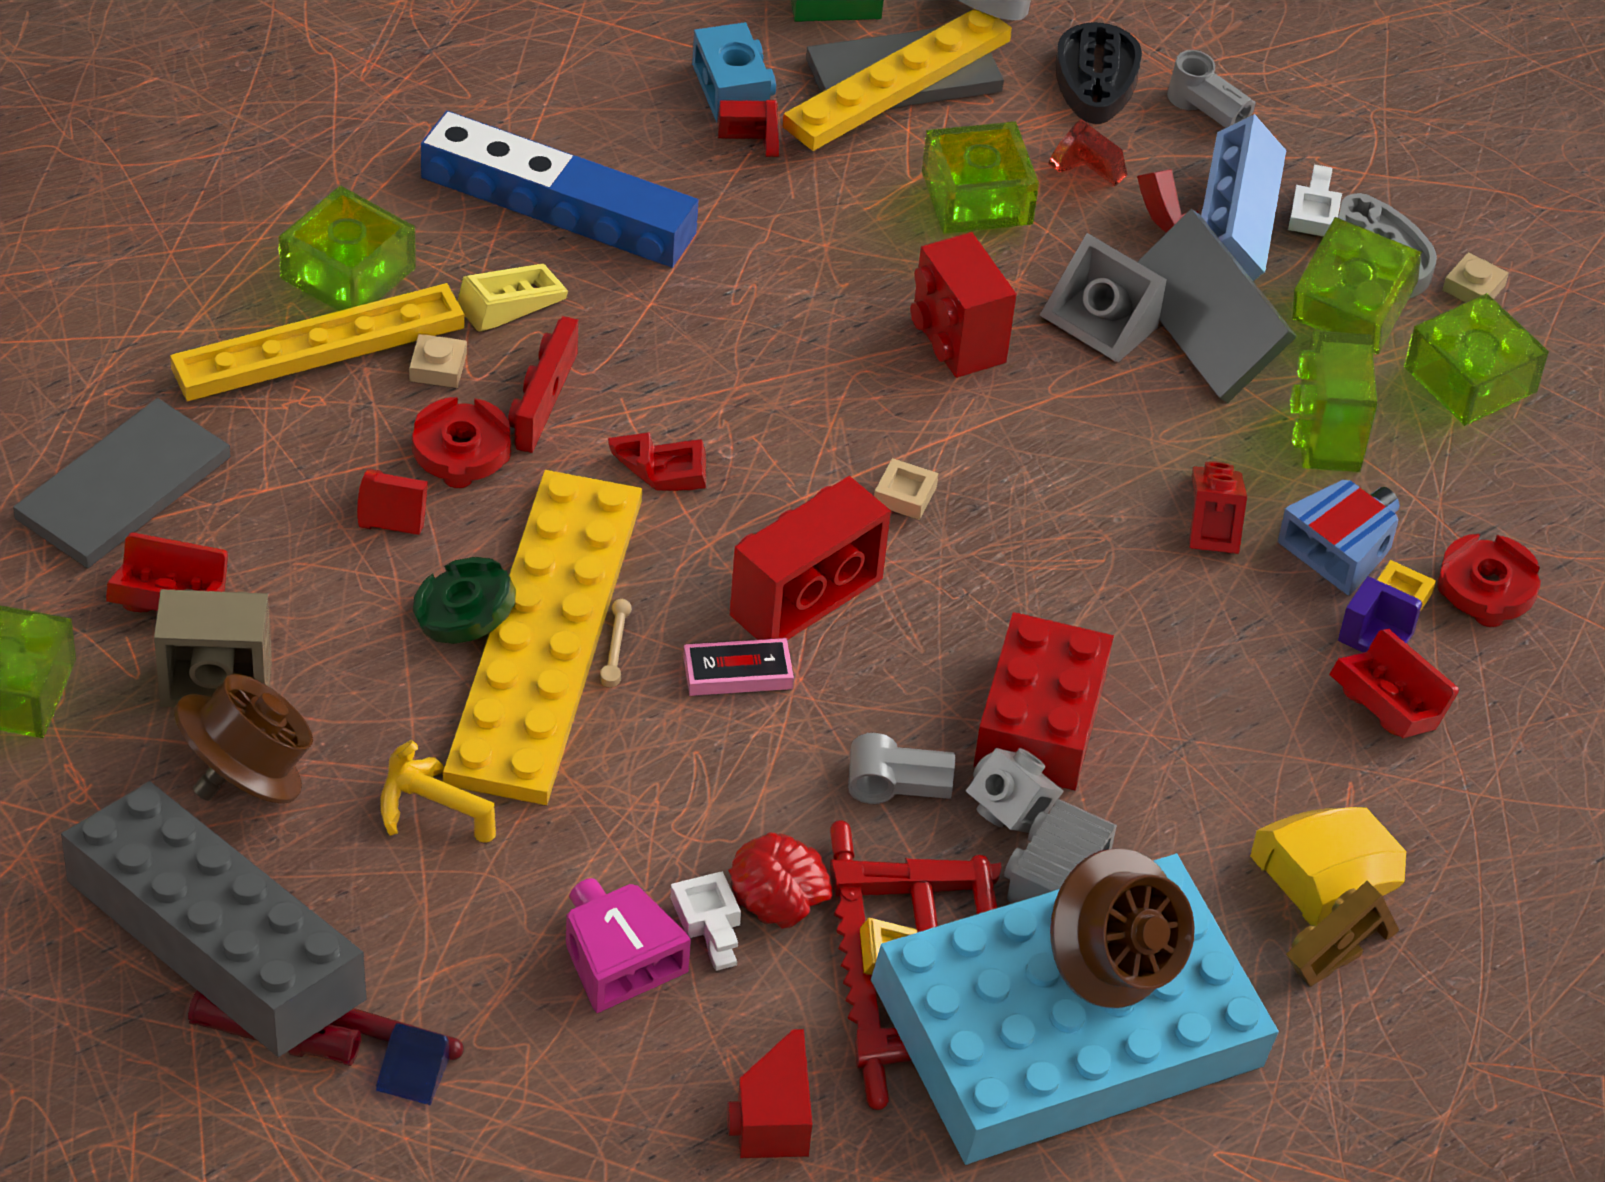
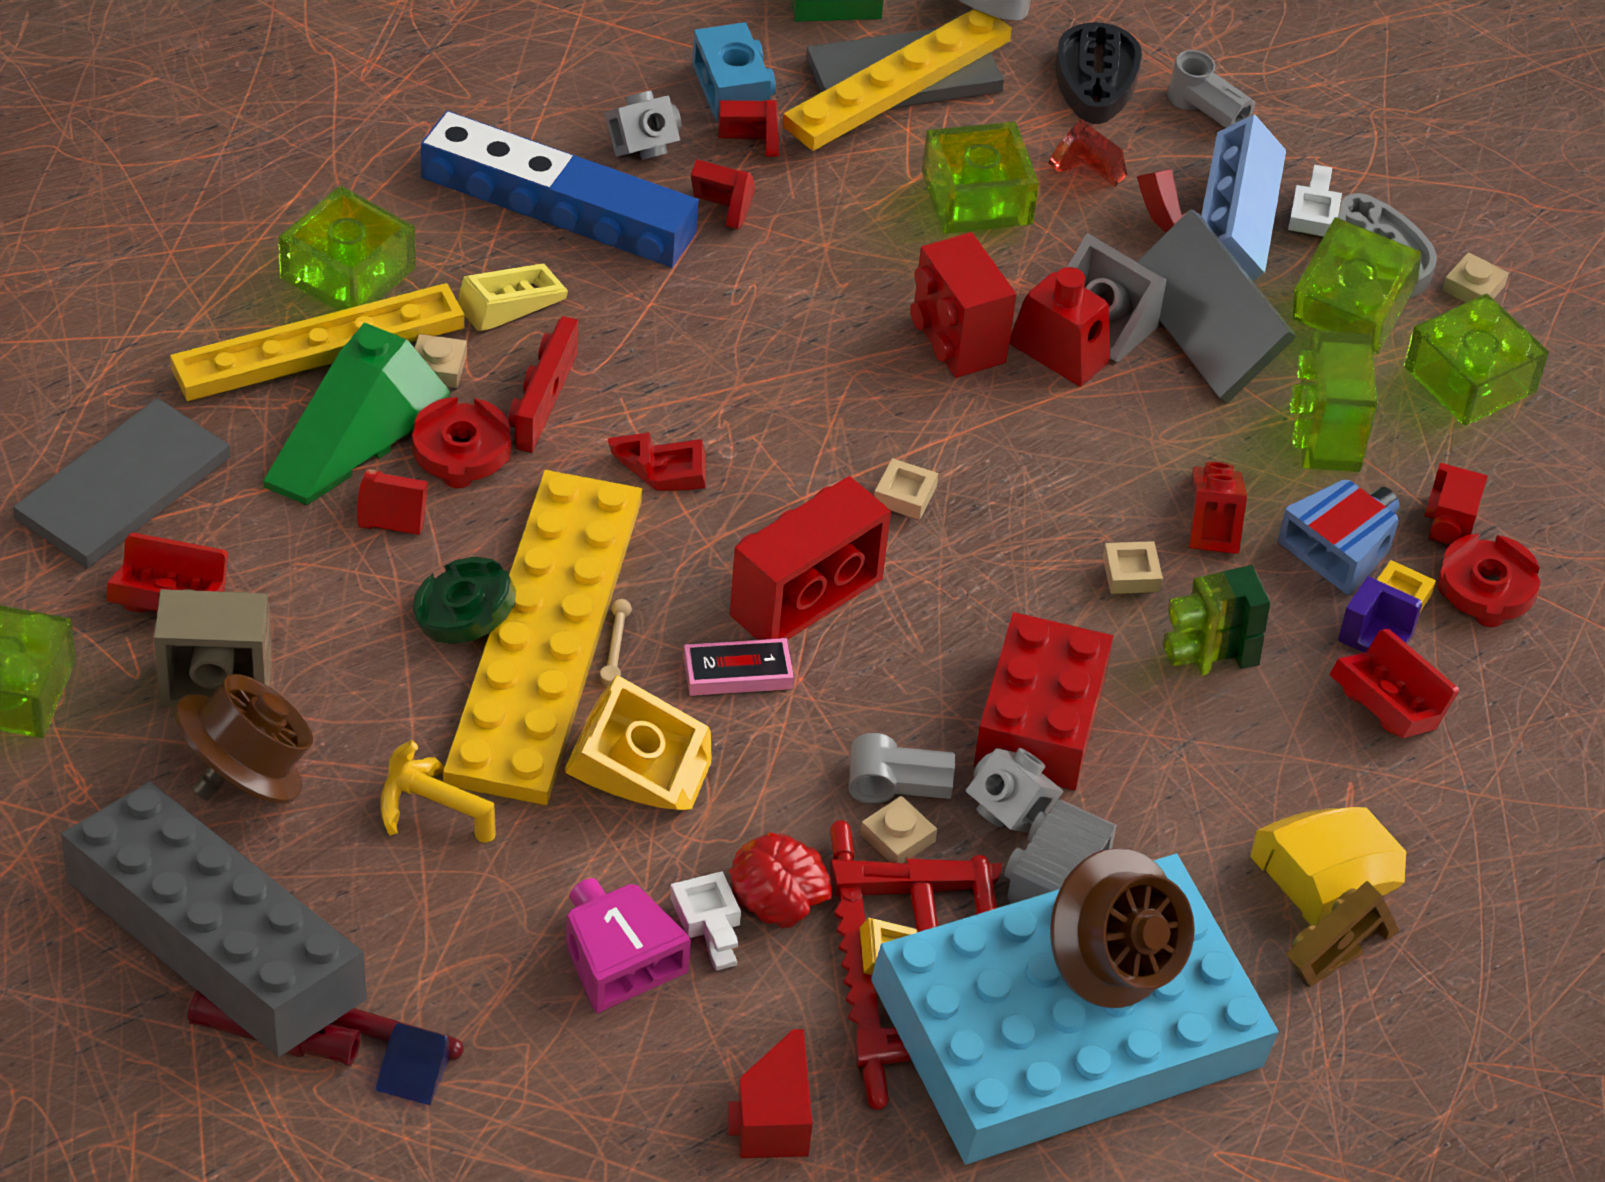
none -> green wedge [263,322,450,505]
none -> yellow slope [564,675,711,810]
none -> light grey brick [604,90,682,160]
none -> red tile [690,159,755,230]
none -> tan plate [860,796,937,863]
none -> red torso [1009,267,1110,387]
none -> tan plate [1103,541,1163,594]
none -> clear neon green hips [1163,564,1271,676]
none -> red brick [1424,462,1488,545]

